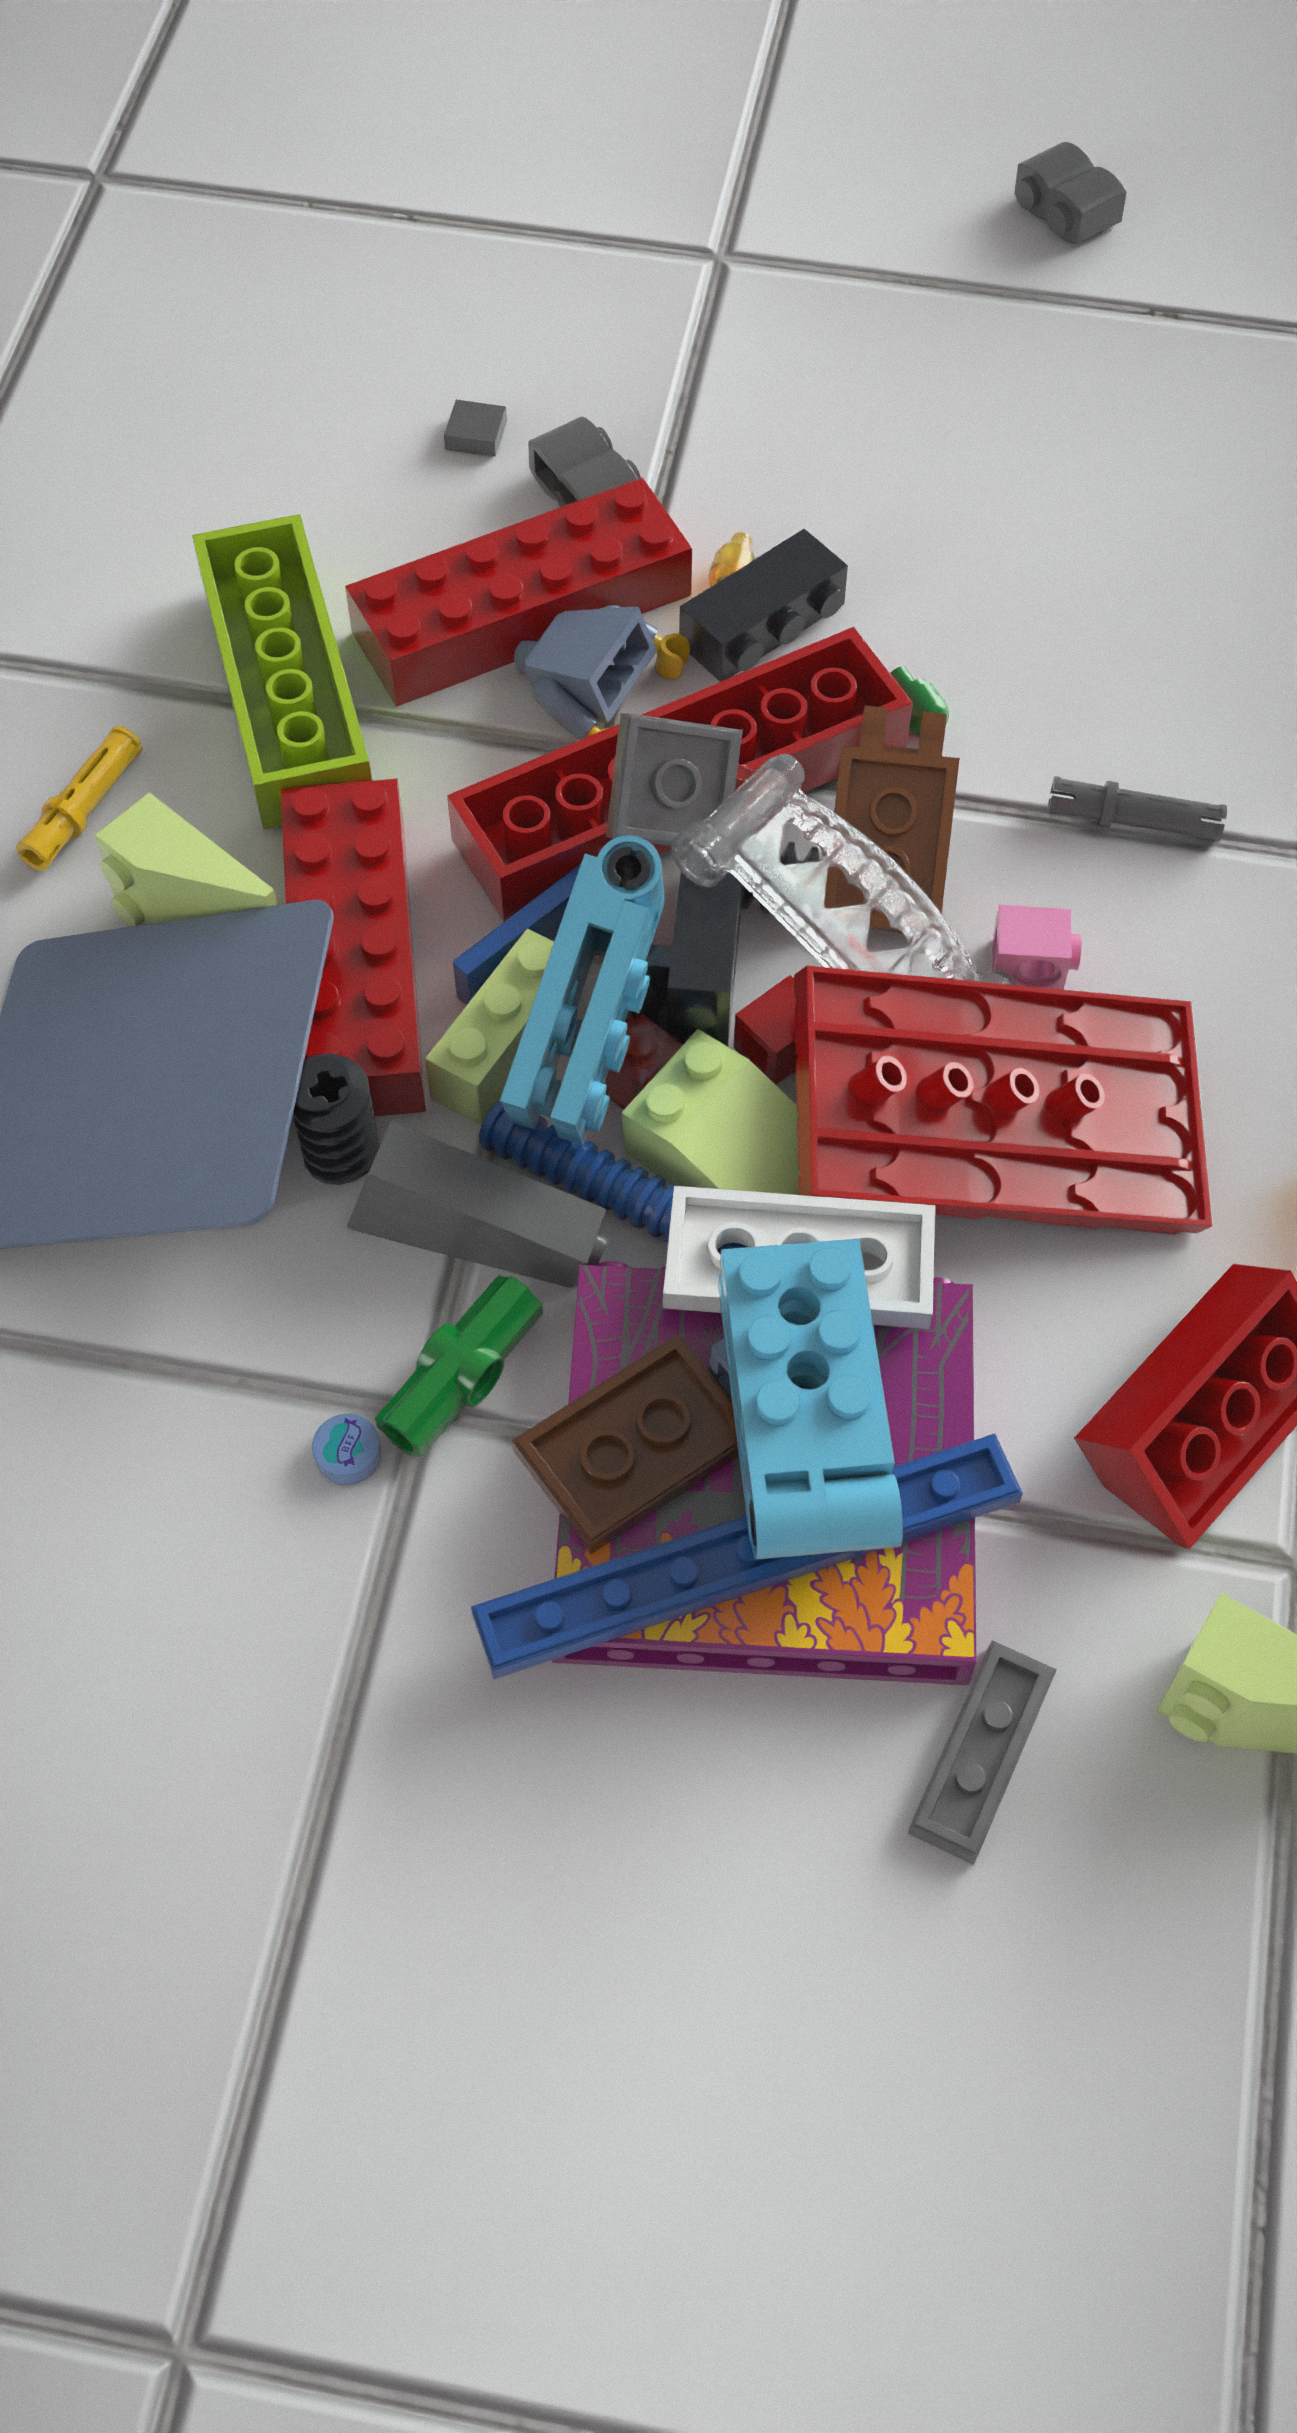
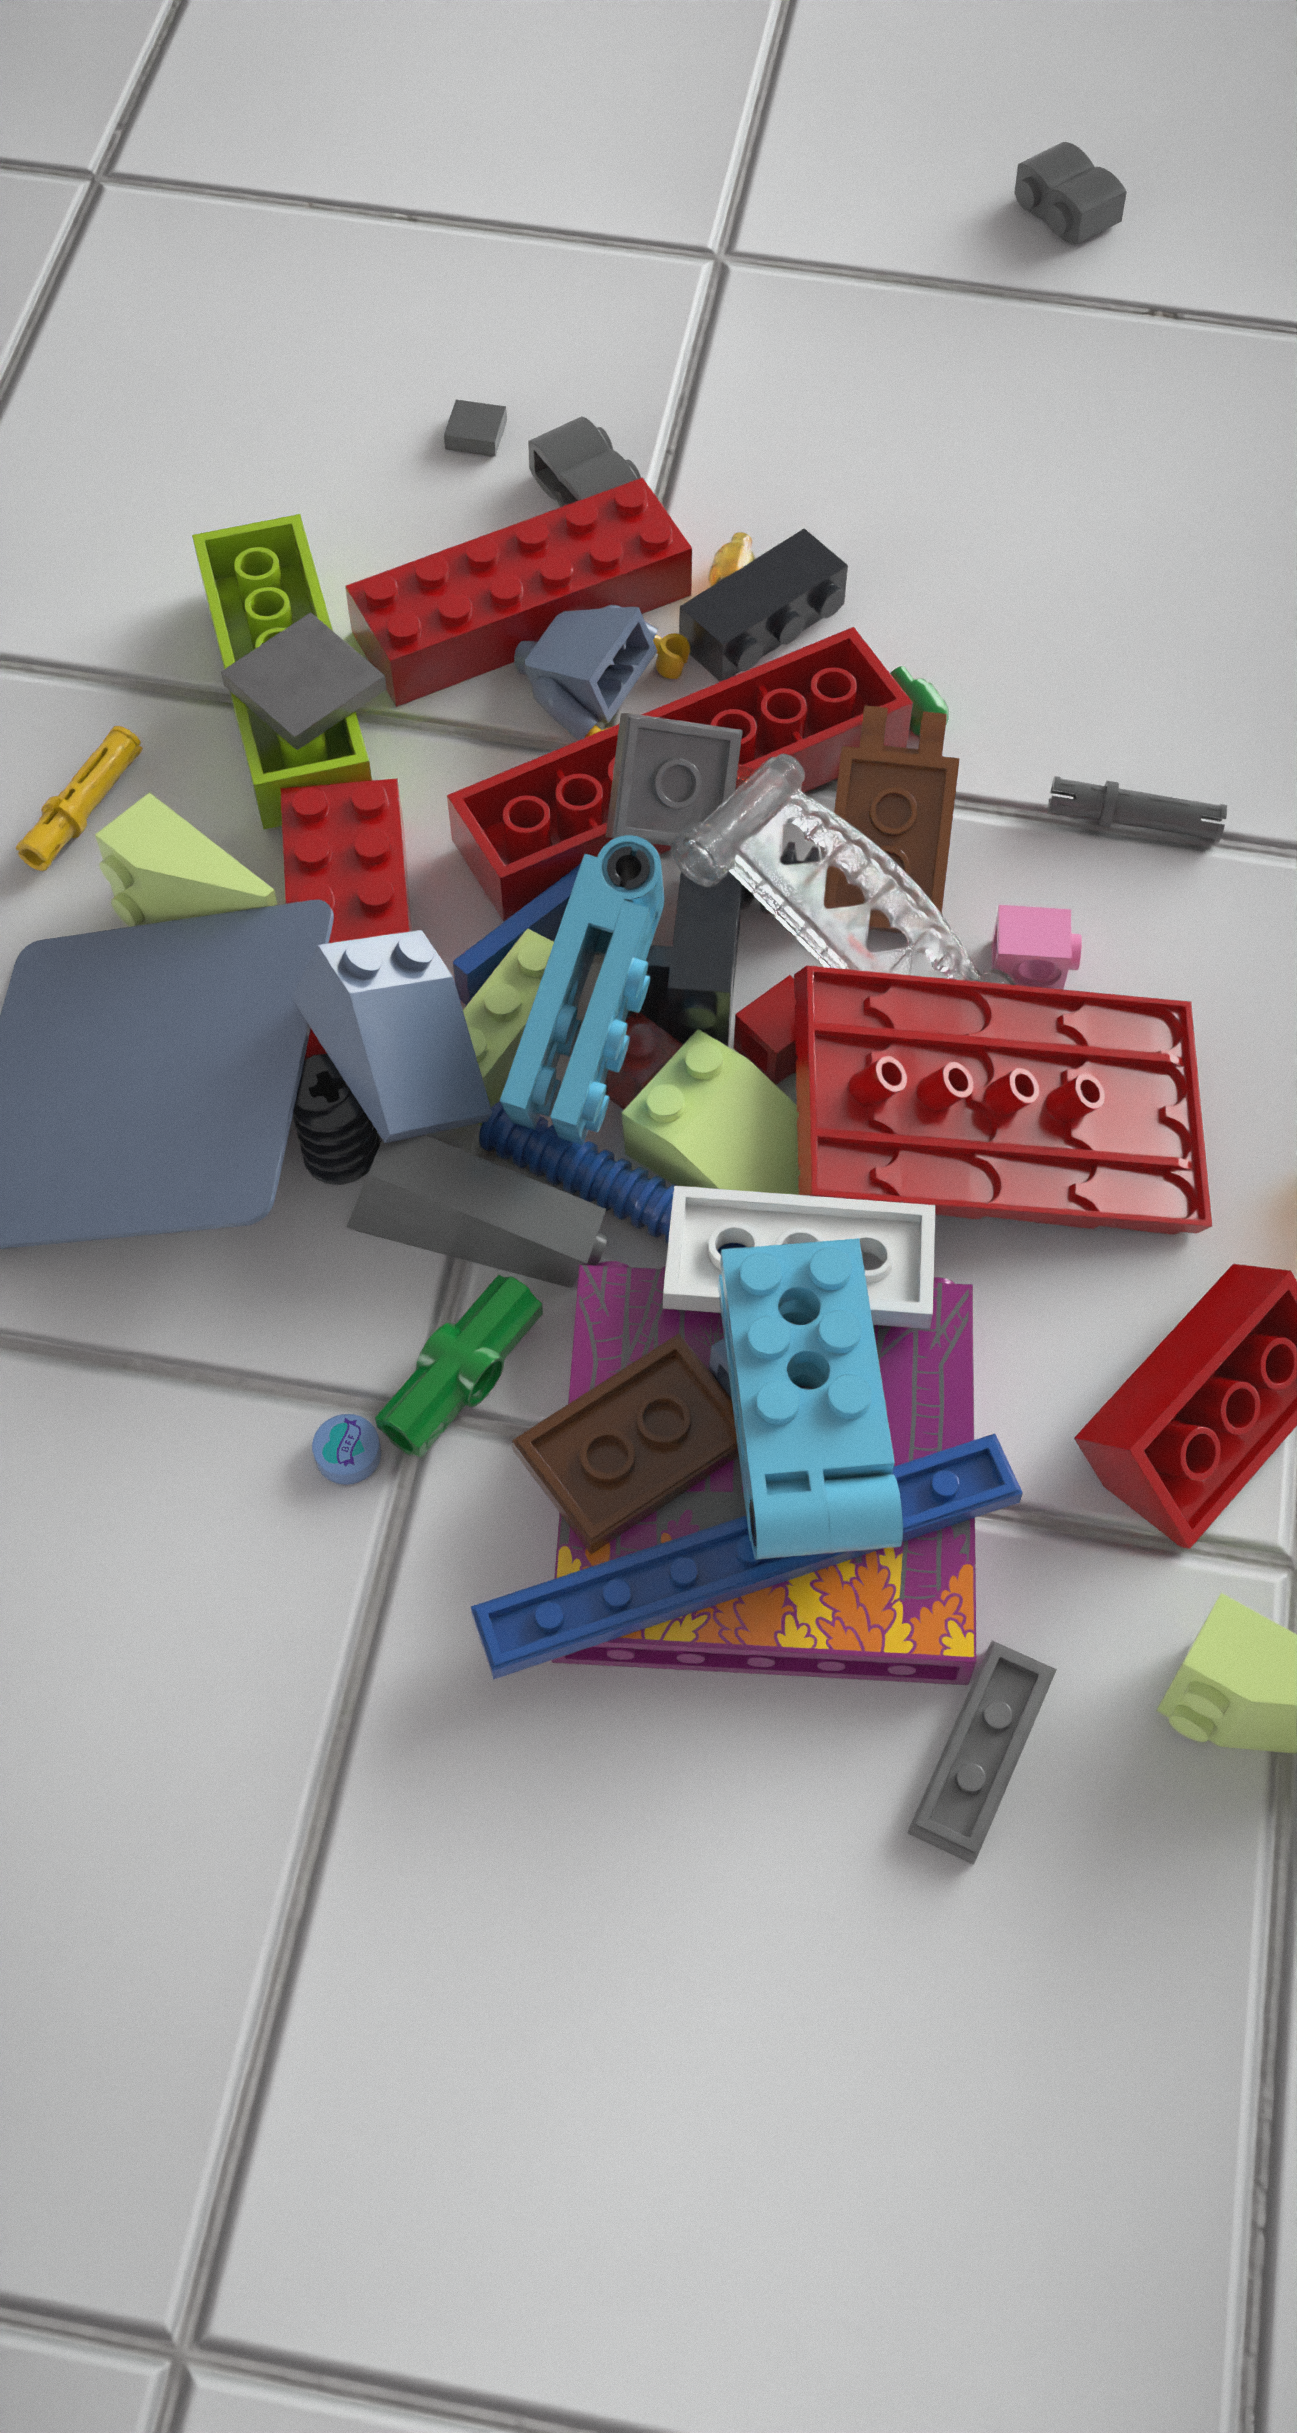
none -> flat silver tile [221,612,387,750]
none -> sand blue slope [291,930,492,1143]

